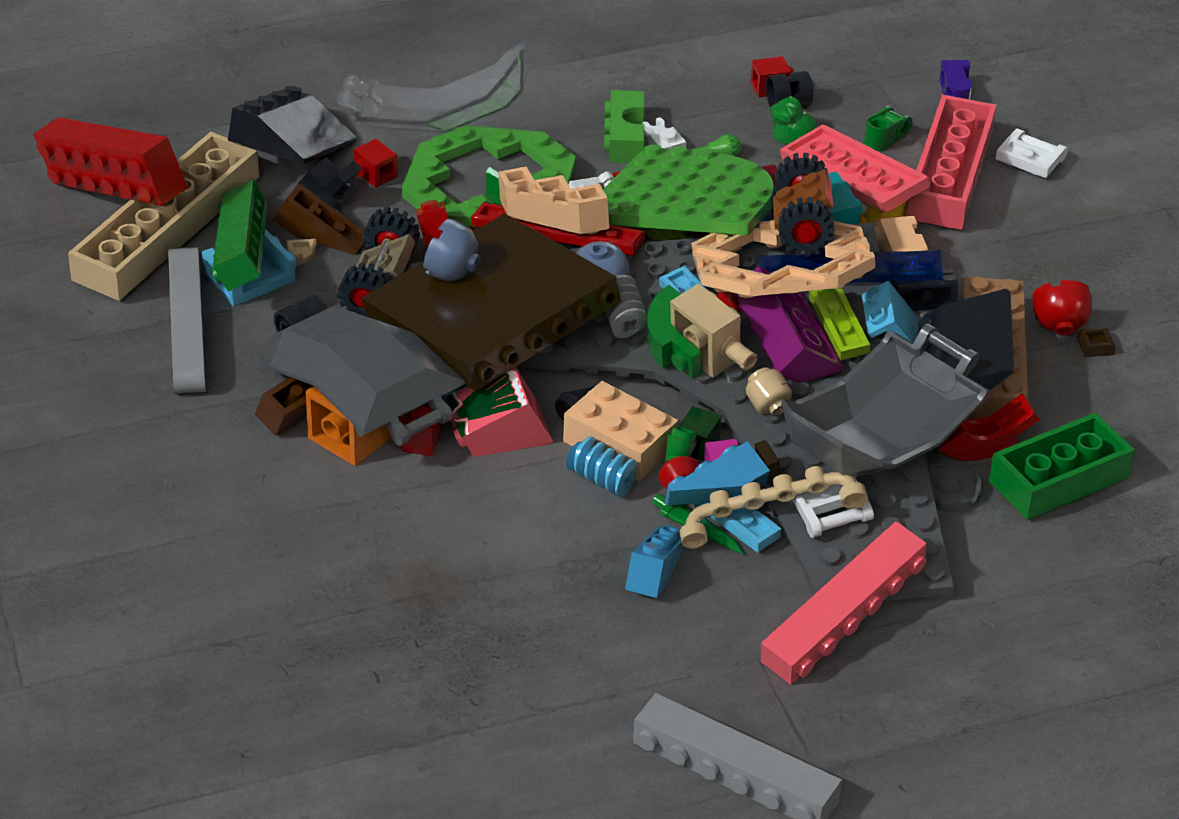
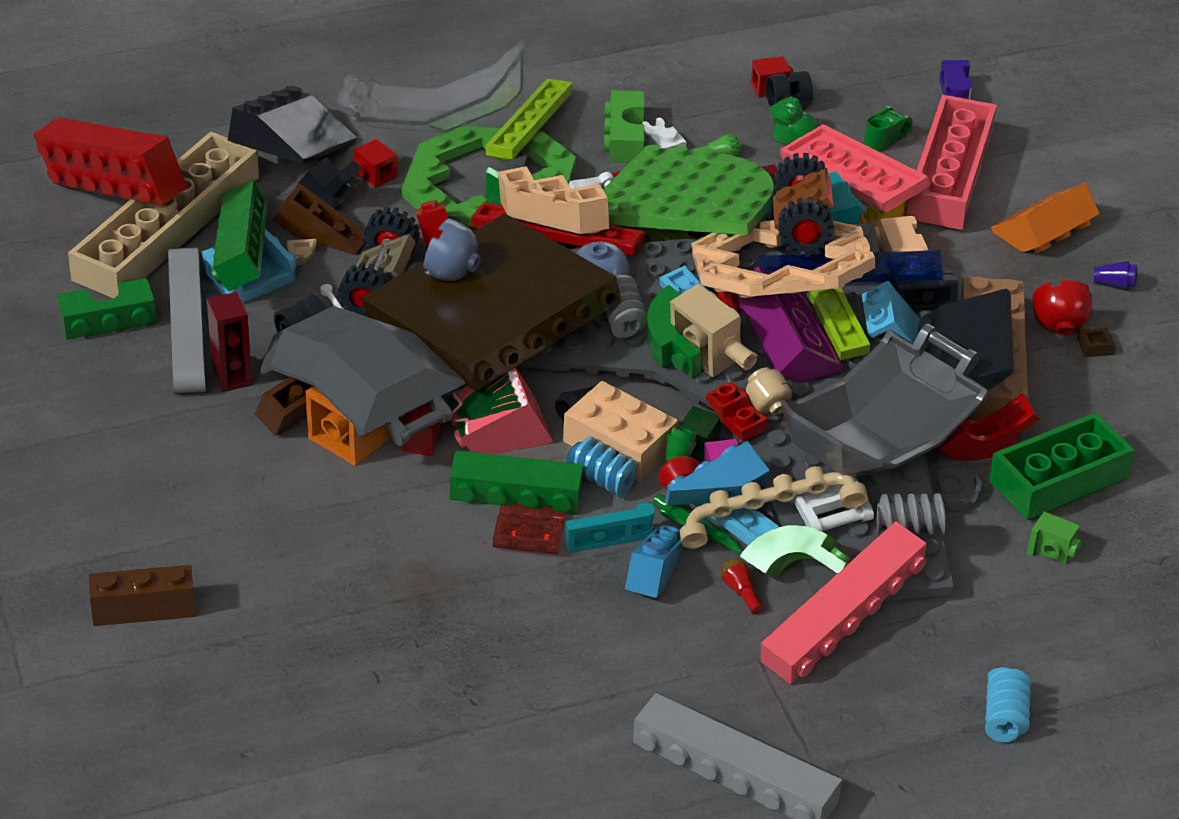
dark brown tile [754,440,781,486] -> none
white plate [995,128,1068,178] -> none
none -> green arch [57,278,157,340]
none -> reddish brown brick [89,565,196,626]
none -> dark red brick [207,292,252,392]
none -> white hinge [320,284,344,309]
none -> green brick [450,451,583,514]
none -> lime plate [486,78,573,161]
none -> clear red plate [493,503,565,555]
none -> teal plate [565,503,655,554]
none -> red slope [705,382,769,442]
none -> red piece [720,558,764,614]
none -> arch [740,525,851,580]
none -> light grey piece [877,493,945,535]
none -> medium azure piece [985,667,1031,743]
none -> orange slope [991,183,1100,253]
none -> bright green brick [1027,511,1082,564]
none -> dark purple cone [1094,261,1137,290]

